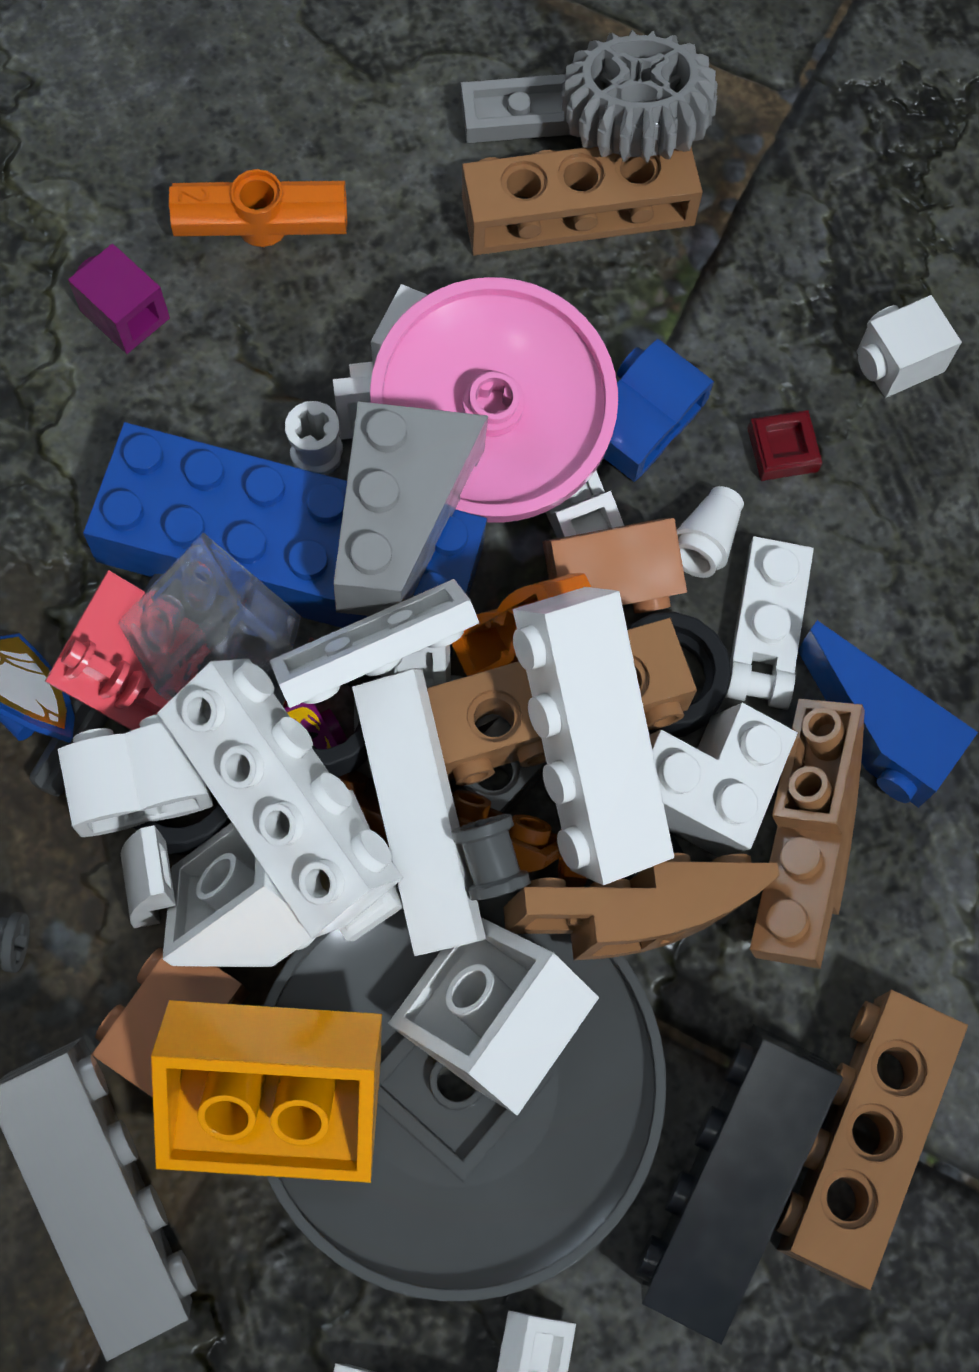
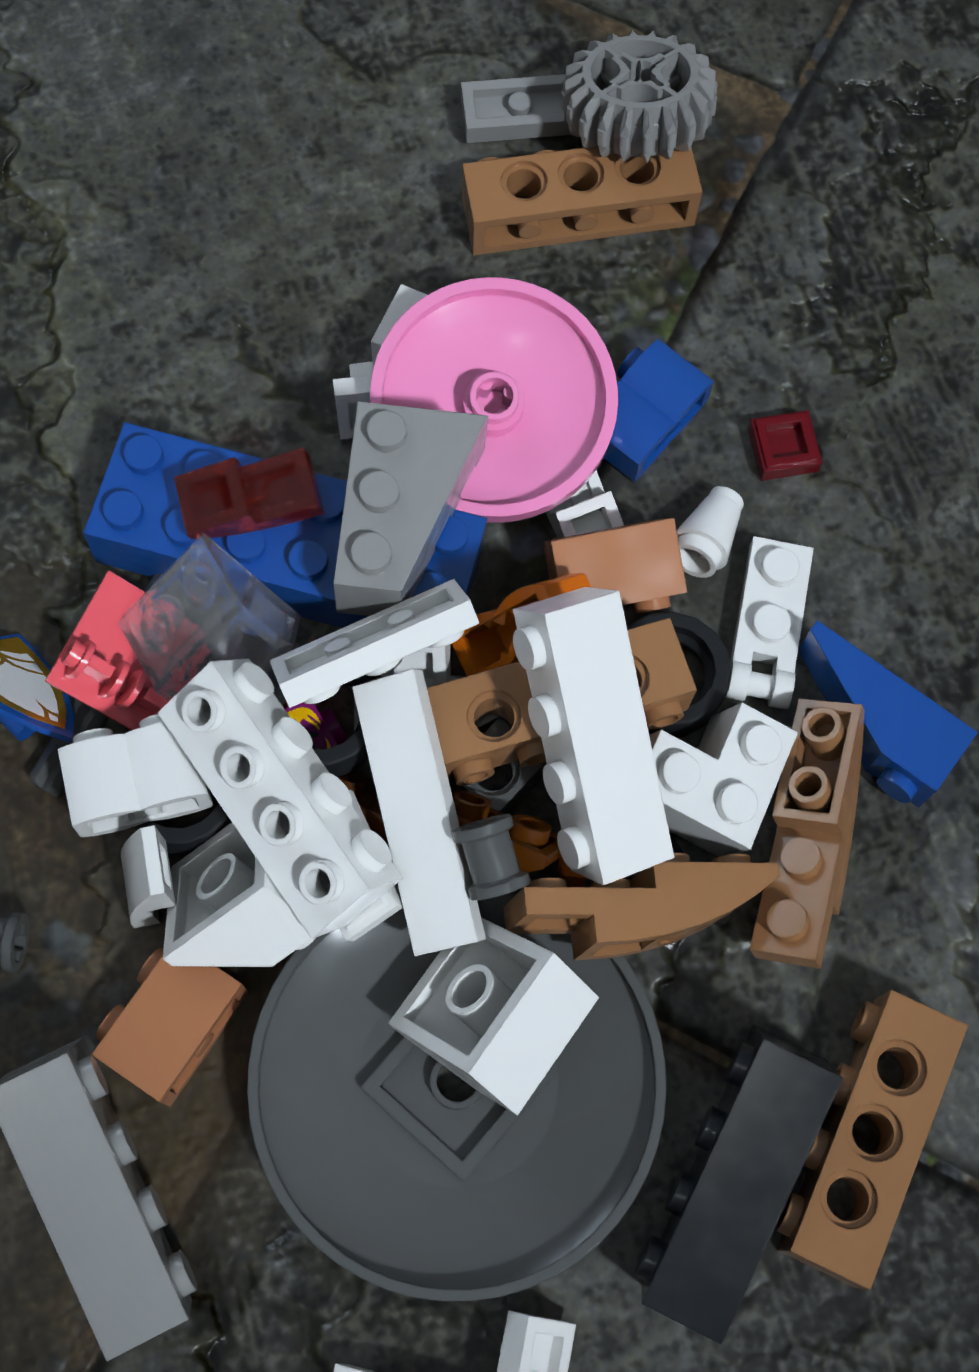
magenta brick [68,243,170,354] -> none
light orange slope [151,1000,382,1183] -> none
orange piece [169,169,347,247] -> none
white bush [285,401,343,475] -> none
white brick [856,295,962,398] -> none
none -> clear red slope [174,447,325,539]

